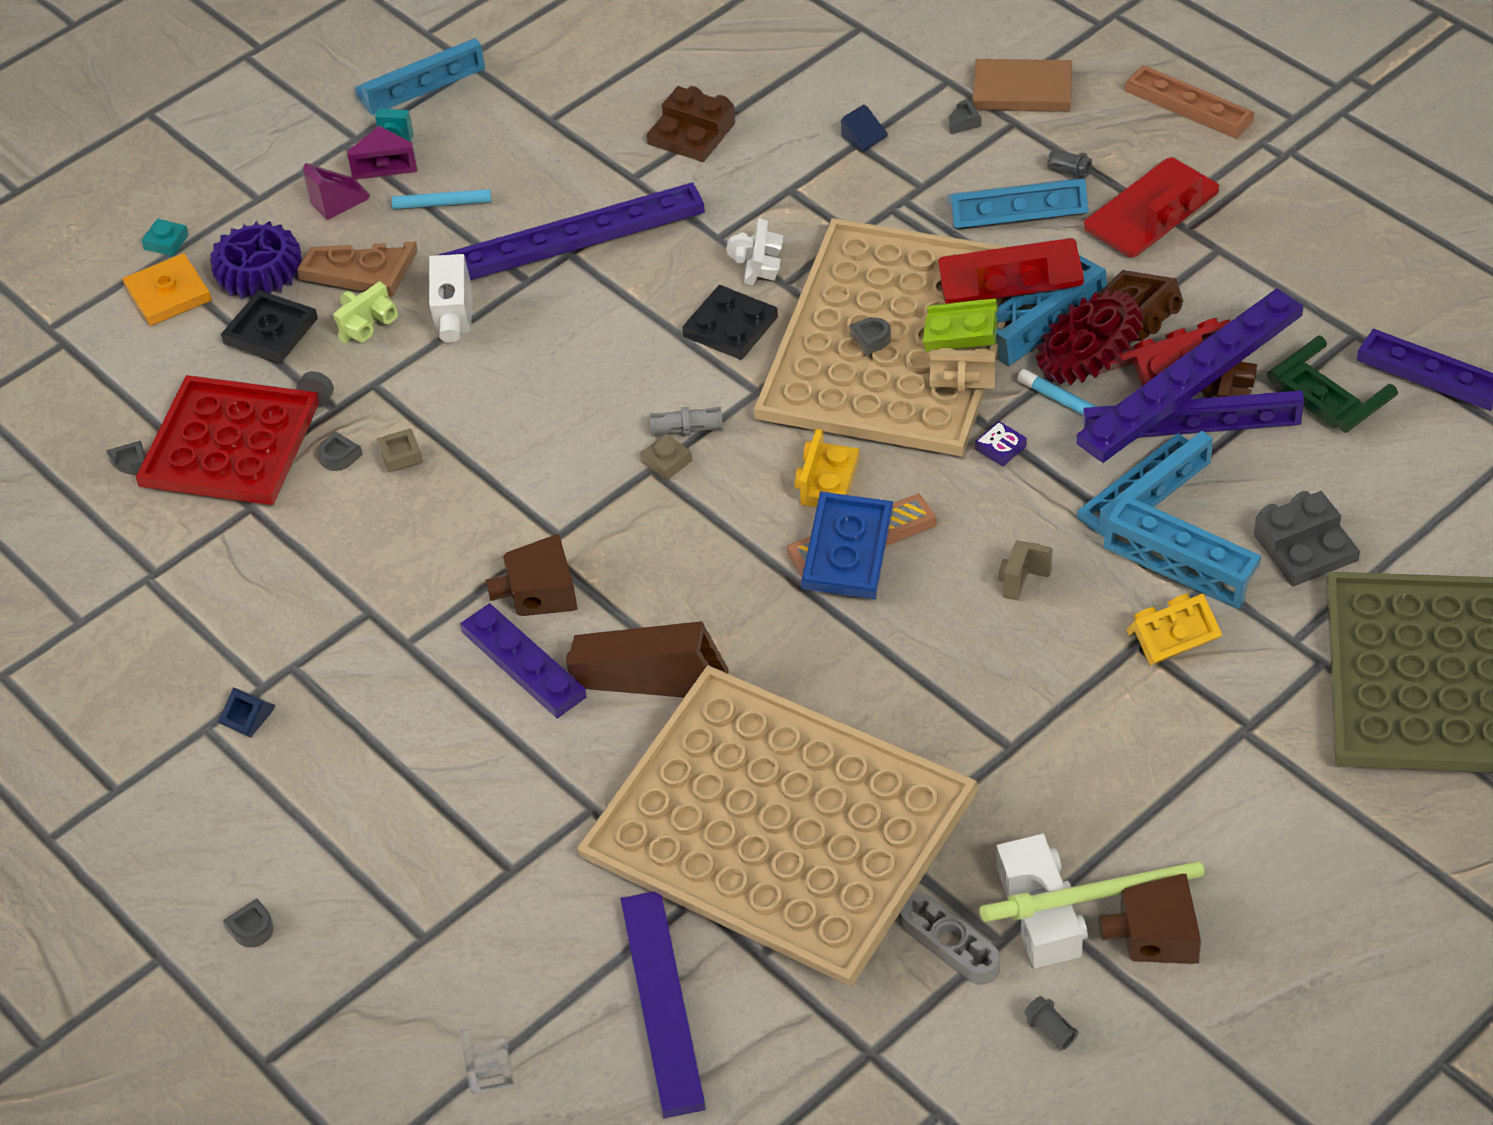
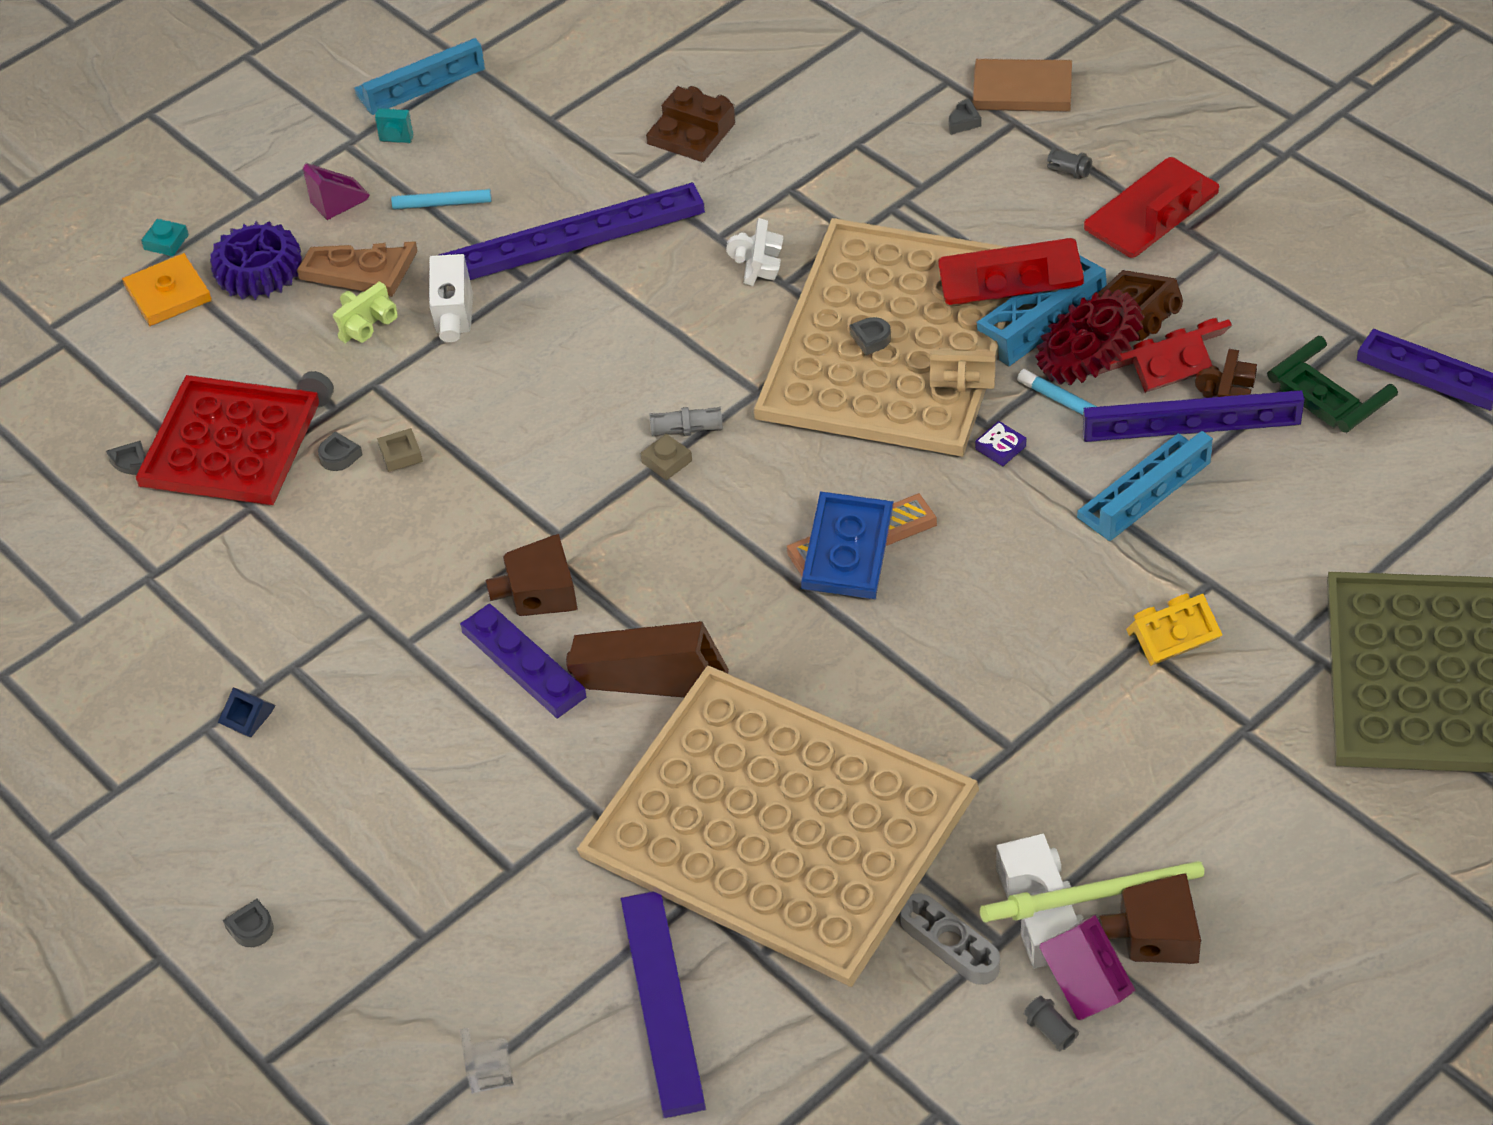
black plate [221,290,318,363] -> none
magenta slope [347,126,418,180] -> none
black plate [682,284,778,361] -> none
yellow bracket [795,429,860,507] -> none
dark blue slope [841,105,888,152] -> none
lime plate [923,298,999,352] -> none
dark azure fence [947,178,1089,228] -> none
dark tan bracket [998,540,1053,601] -> none
dark purple plate [1076,288,1304,463] -> none
dark azure fence [1103,494,1261,610] -> none
nougat tile [1125,65,1255,139] -> none
dark grey plate [1254,490,1360,587] -> none
none -> magenta panel [1039,915,1135,1020]

